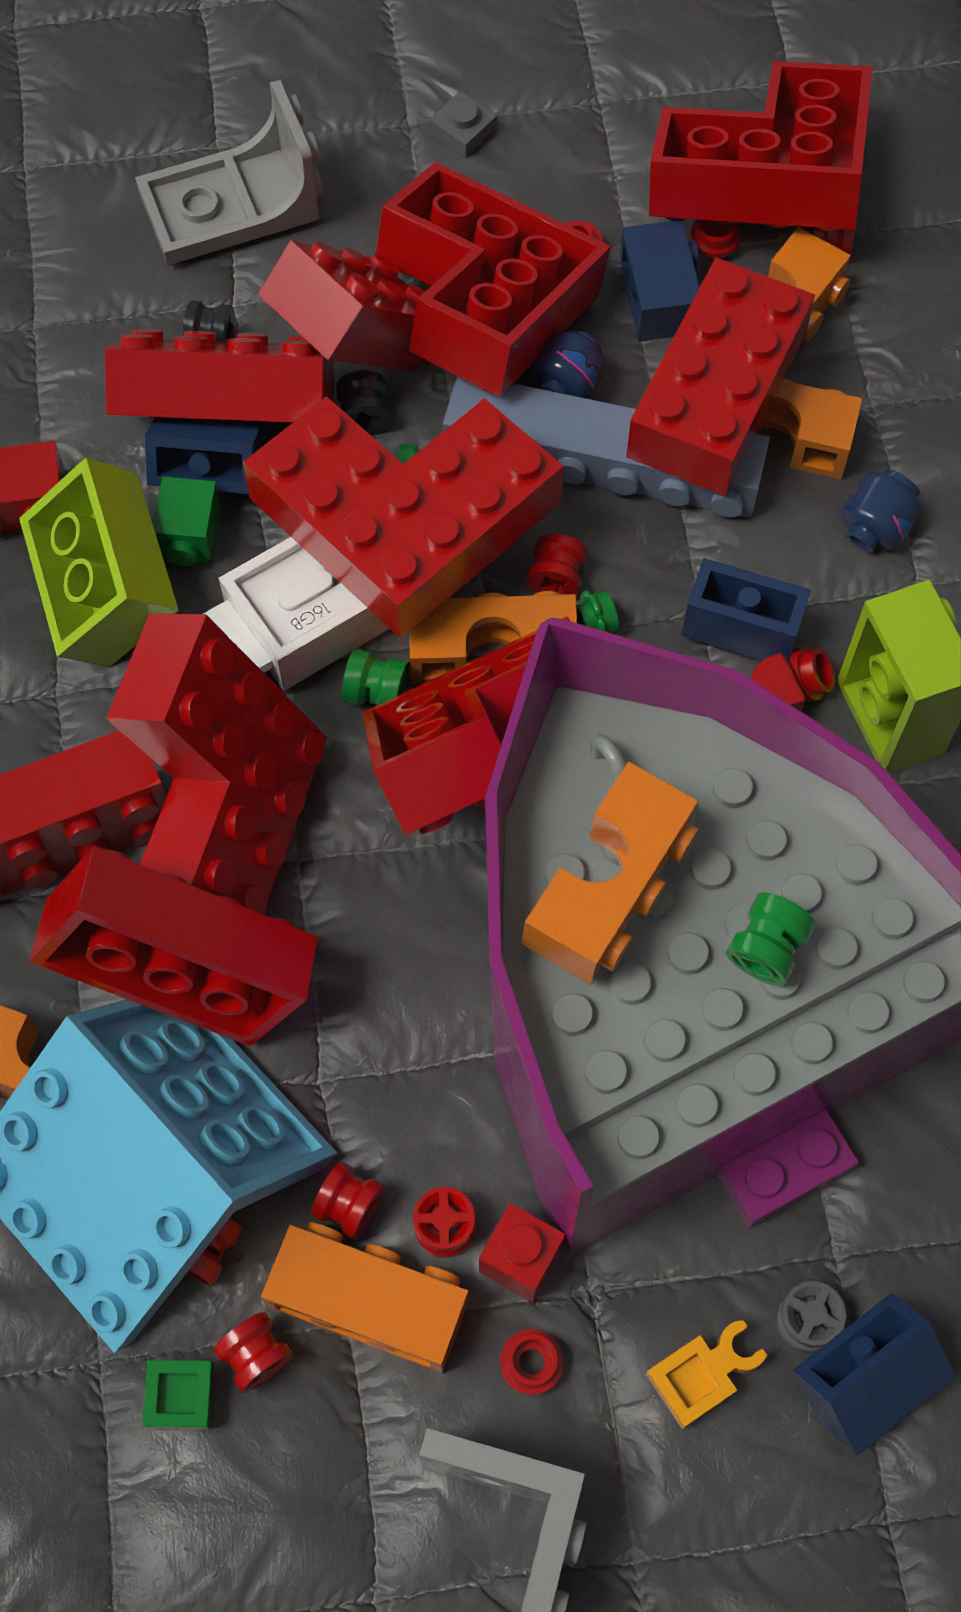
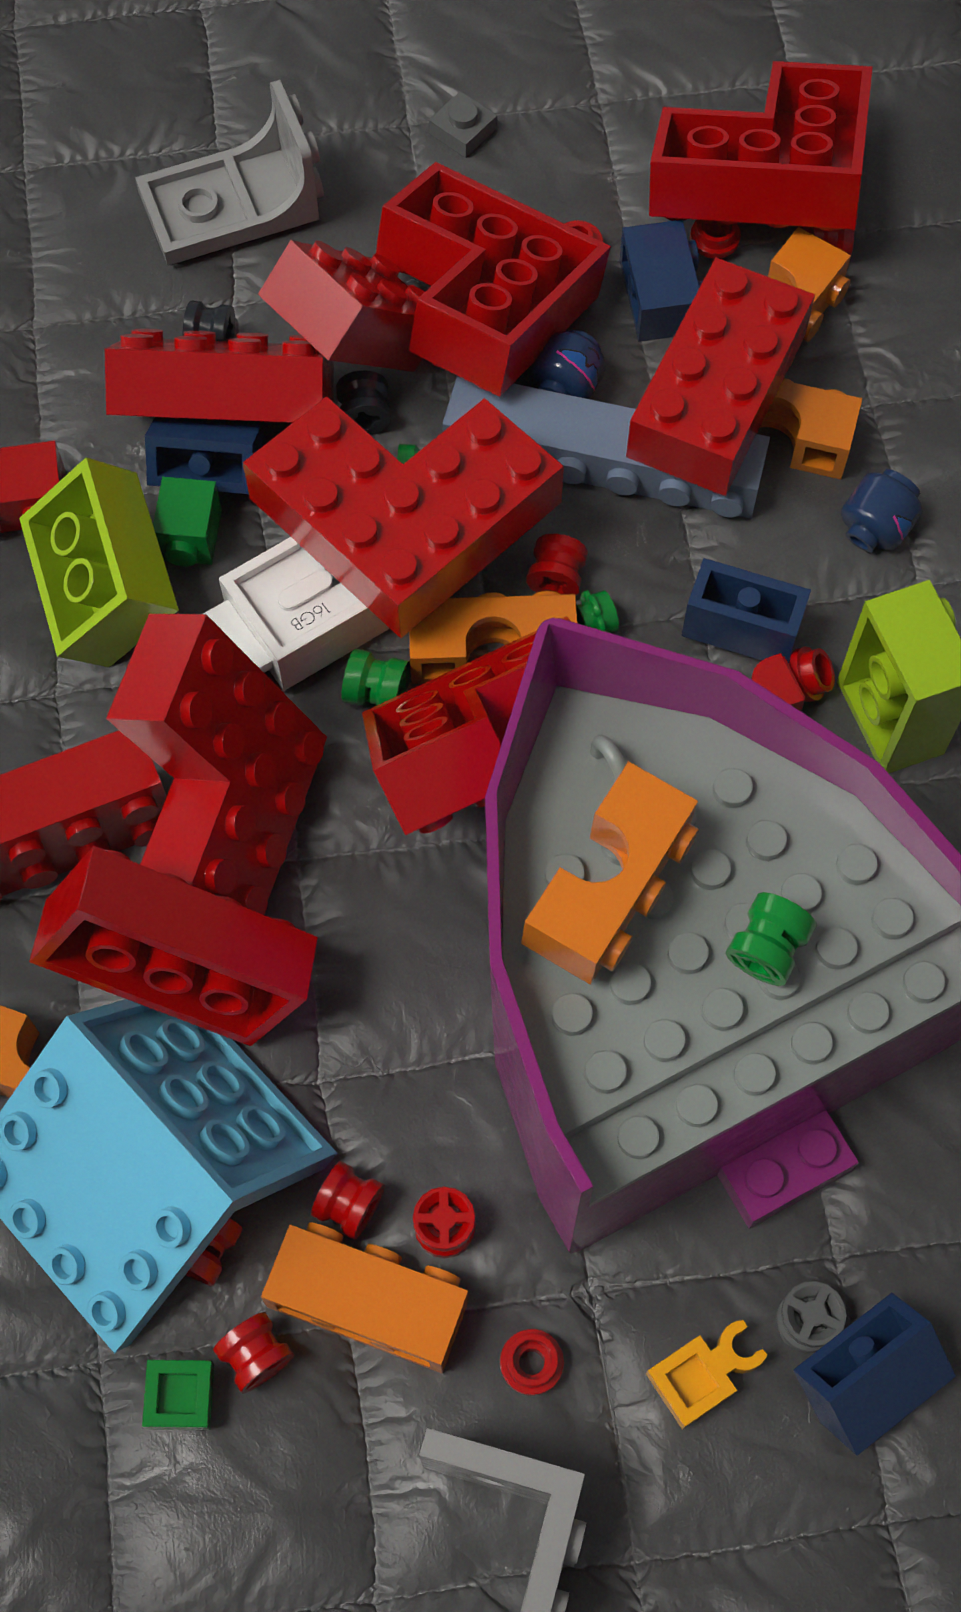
red brick [478,1203,566,1303] -> none

